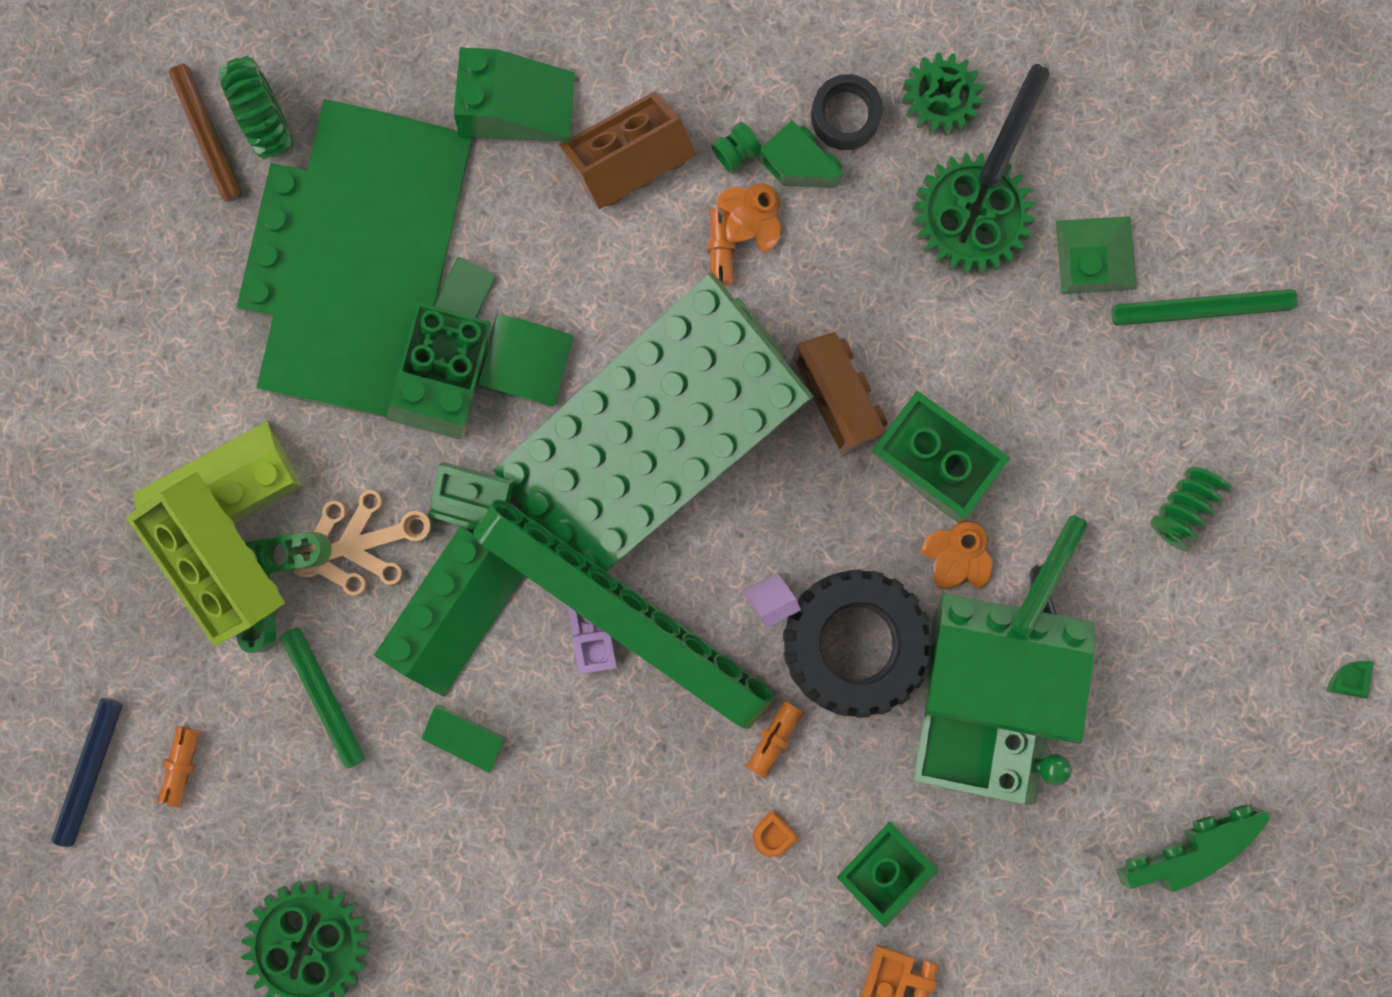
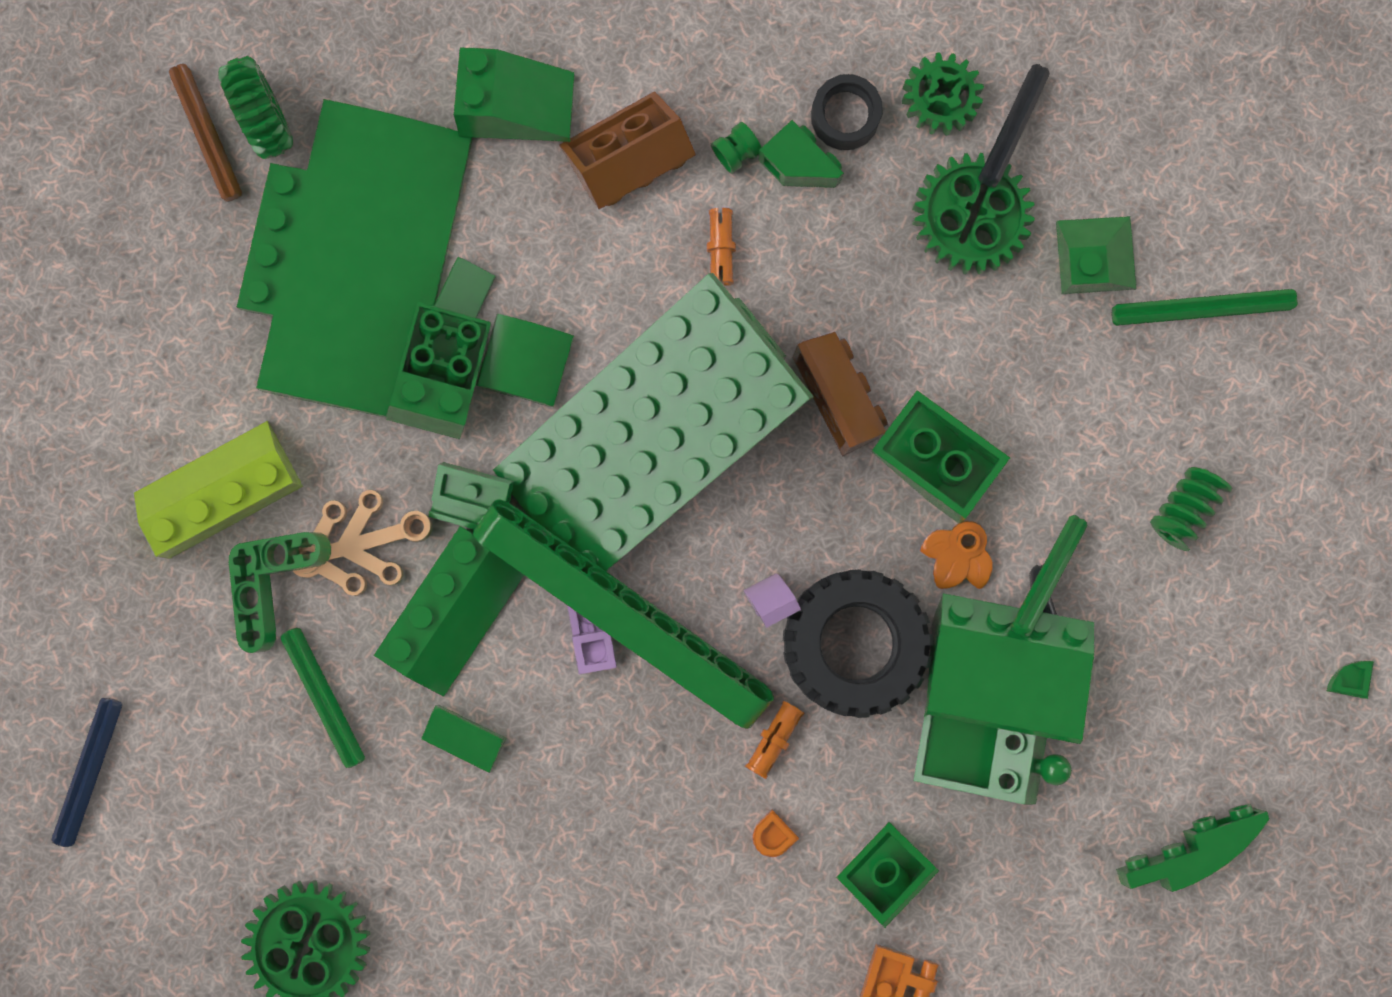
lime slope [126,472,285,646] -> none
orange pin [157,726,201,807] -> none
orange plate [715,183,781,253] -> none

